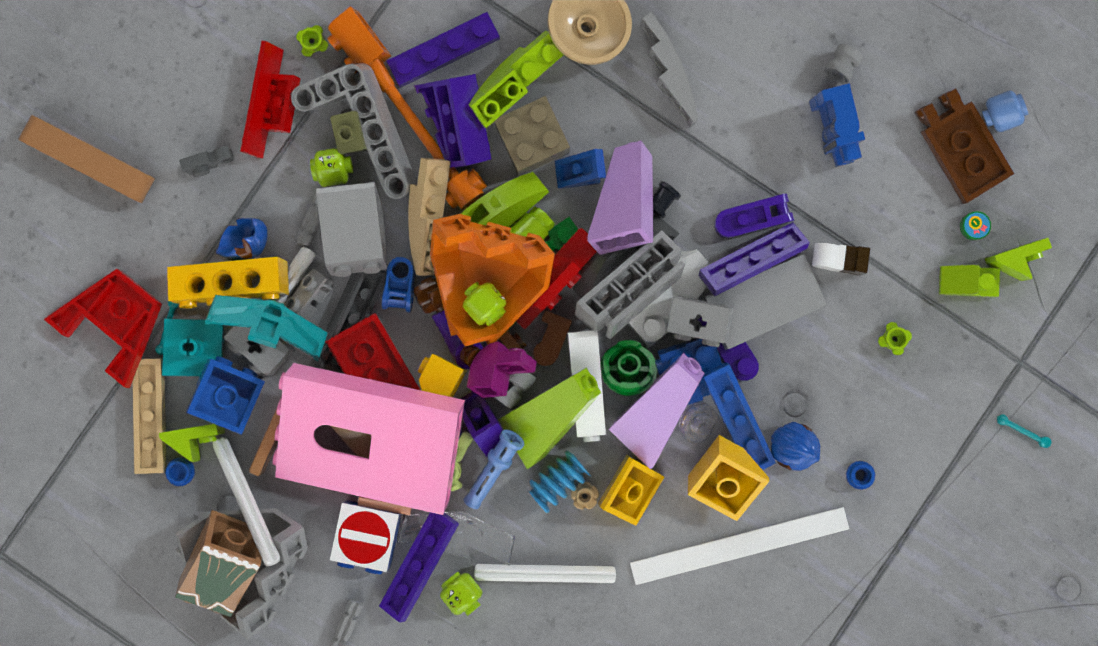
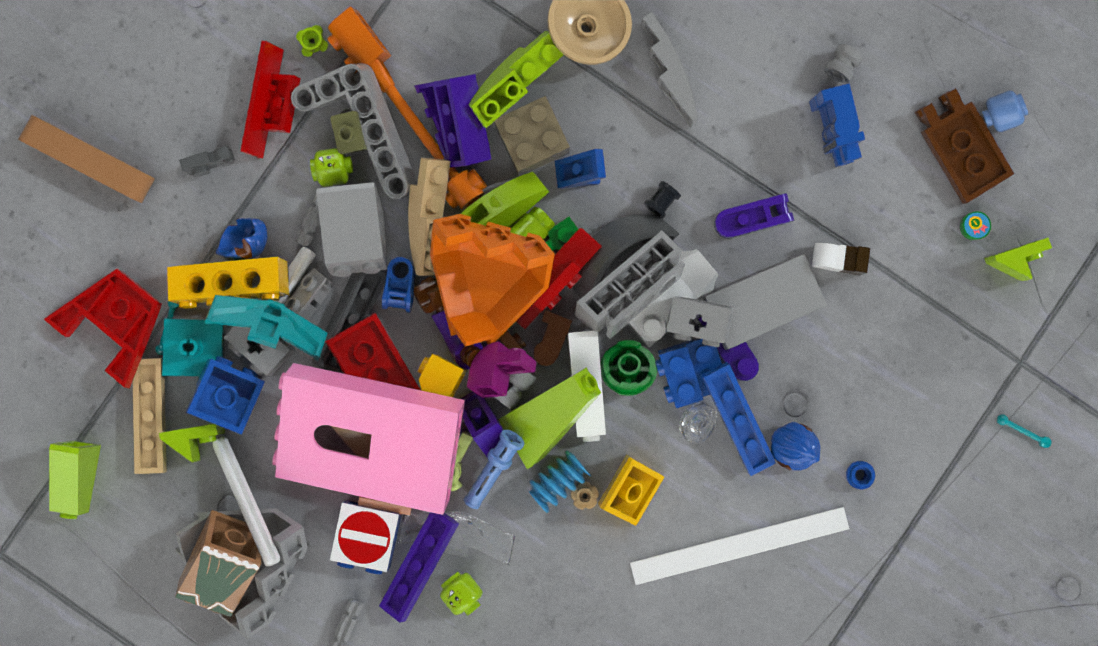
blue plate [165,457,195,486] -> none
medium nougat tile [249,409,280,476] -> none
dark purple plate [387,12,500,88] -> none
lime head [463,282,506,327] -> none
white axle [474,564,616,583] -> none
lavender slope [587,141,653,255] -> none
lavender slope [609,353,704,469] -> none
yellow slope [688,435,769,521] -> none
dark purple plate [698,222,810,297] -> none
lime plate [878,322,912,355] -> none
lime slope [939,265,1000,297] -> none
none -> lime slope [49,441,101,519]

